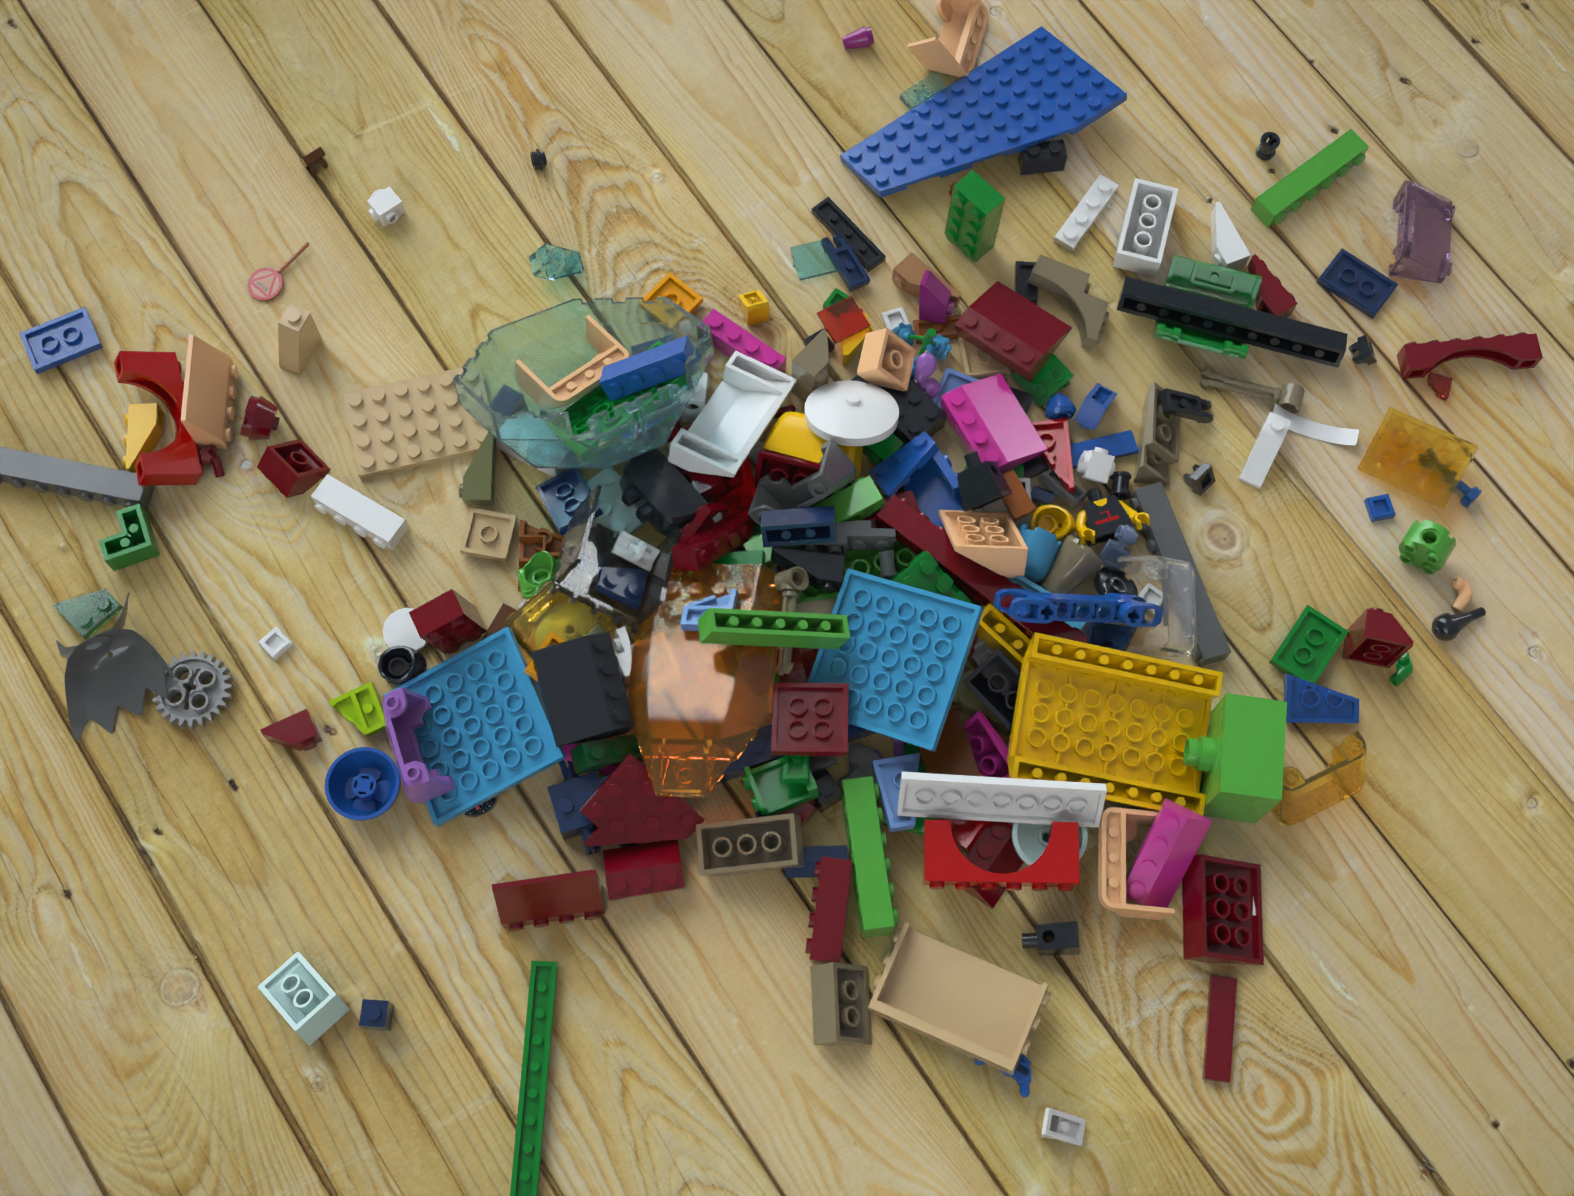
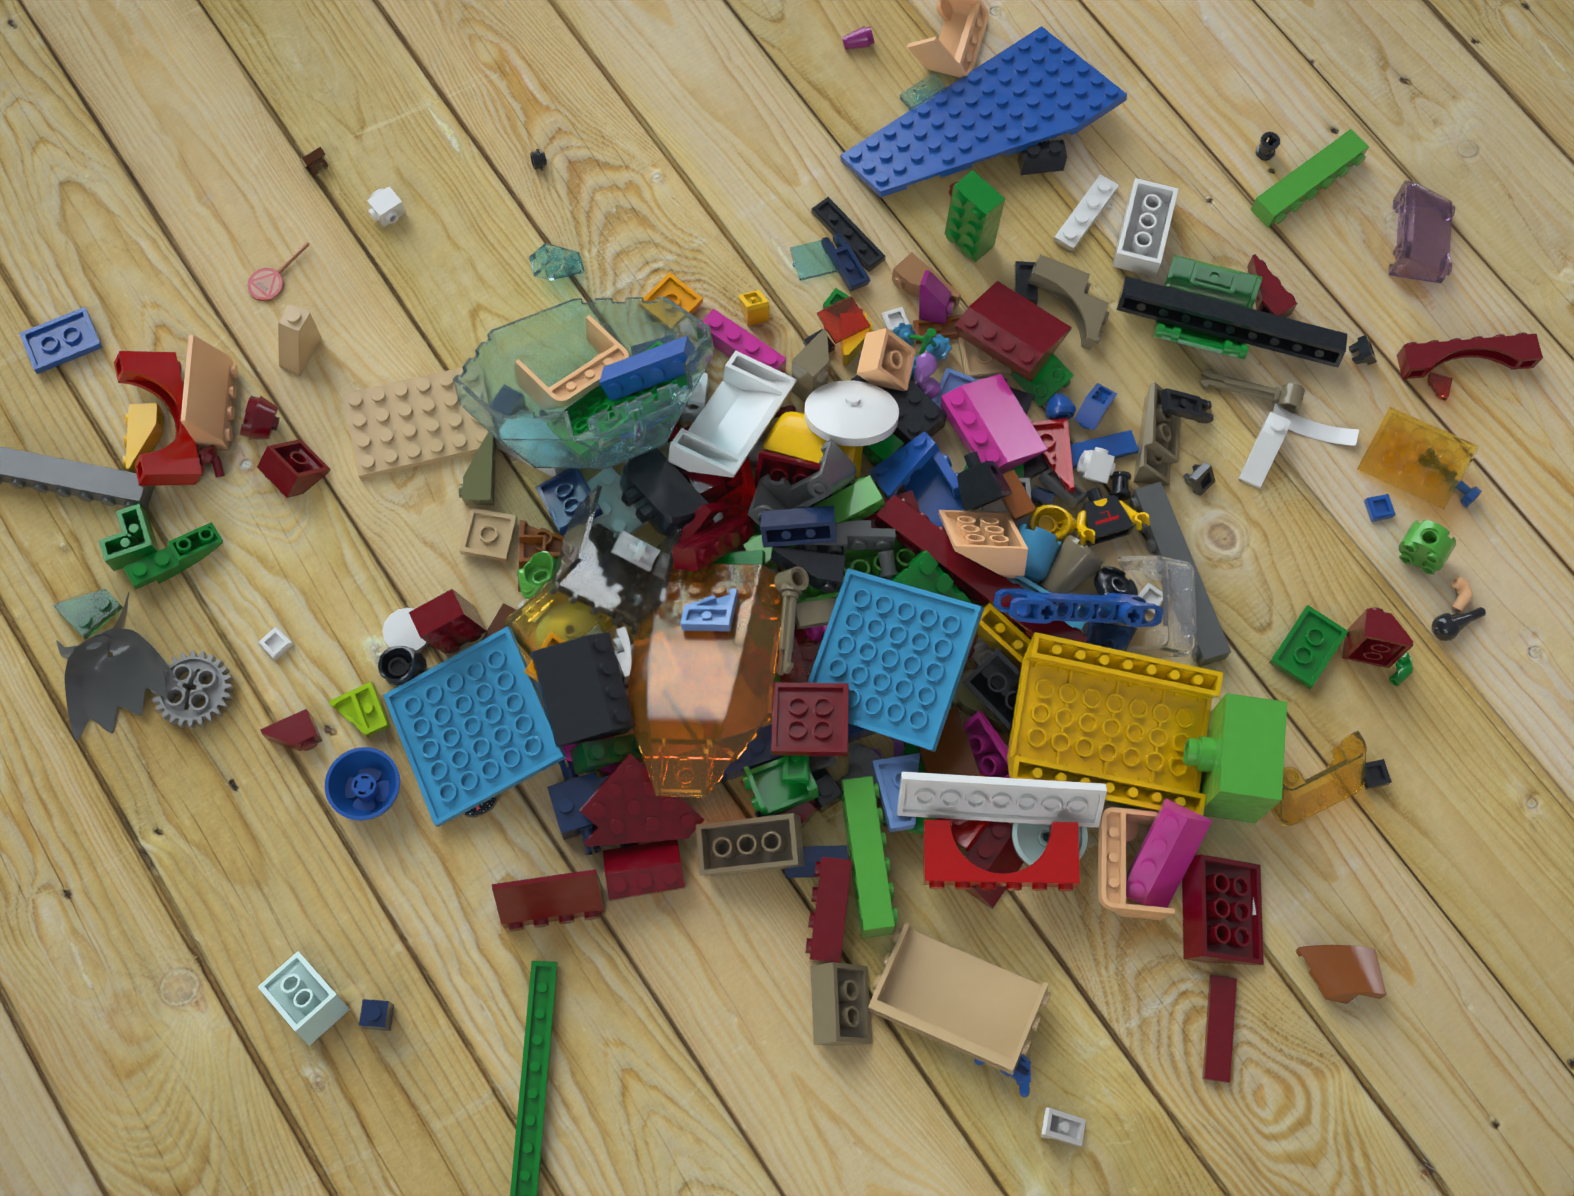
white brick [311,474,409,551] -> none
medium lavender windscreen [382,687,456,803] -> none
dark blue wing [594,567,648,610] -> none
bright green brick [698,608,850,649] -> none
black torso [1022,921,1080,956] -> none
sand blue plate [1098,524,1138,569] -> none
white slope [1211,201,1251,270] -> none
blue wing [1284,673,1359,723] -> none
dark blue tile [1316,248,1398,319] -> none
none -> green slope [123,522,223,590]
none -> dark orange slope [1296,945,1387,1004]
none -> black plate [1358,759,1392,790]

